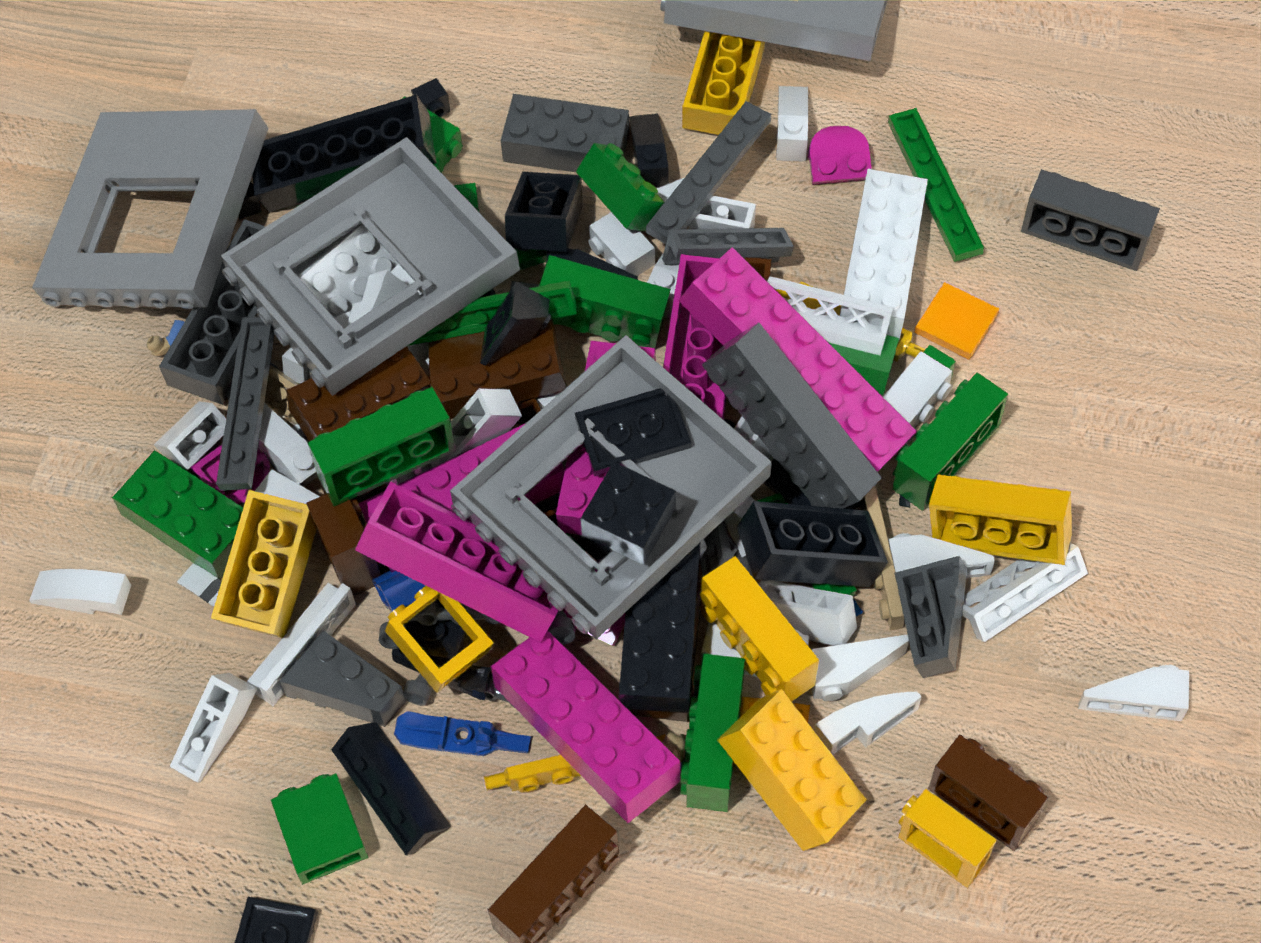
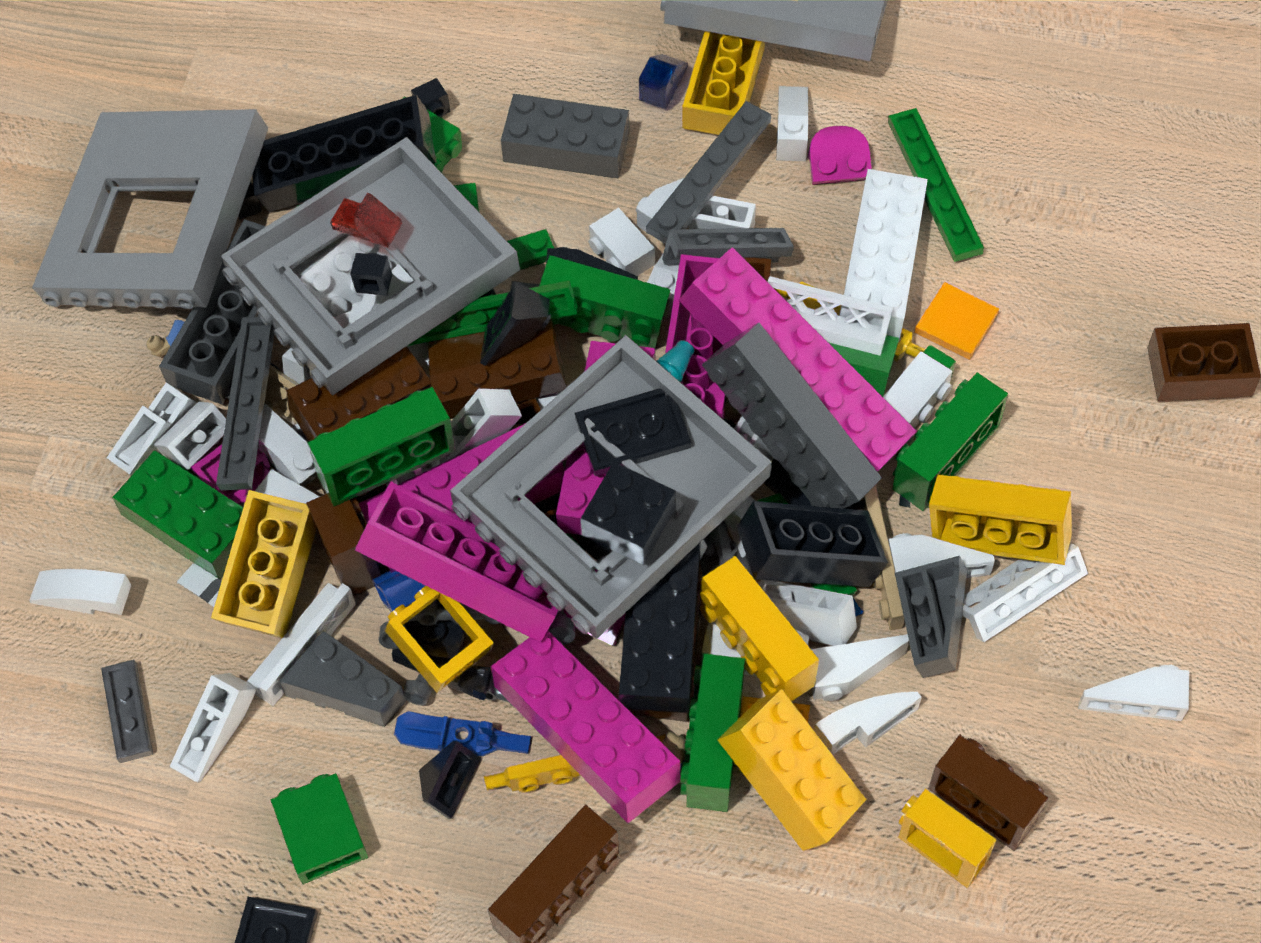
black panel [331,722,450,856] -> none
black brick [505,171,582,253] -> none
green brick [576,143,665,231] -> none
black slope [629,113,669,189] -> none
dark grey brick [1021,169,1160,271] -> none
none -> flat silver tile [101,659,153,763]
none -> white slope [107,383,197,475]
none -> clear red slope [330,193,403,248]
none -> black plate [350,253,393,296]
none -> black slope [419,741,481,819]
none -> clear blue slope [639,54,688,109]
none -> teal cone [656,340,695,382]
none -> reddish brown brick [1147,323,1261,402]

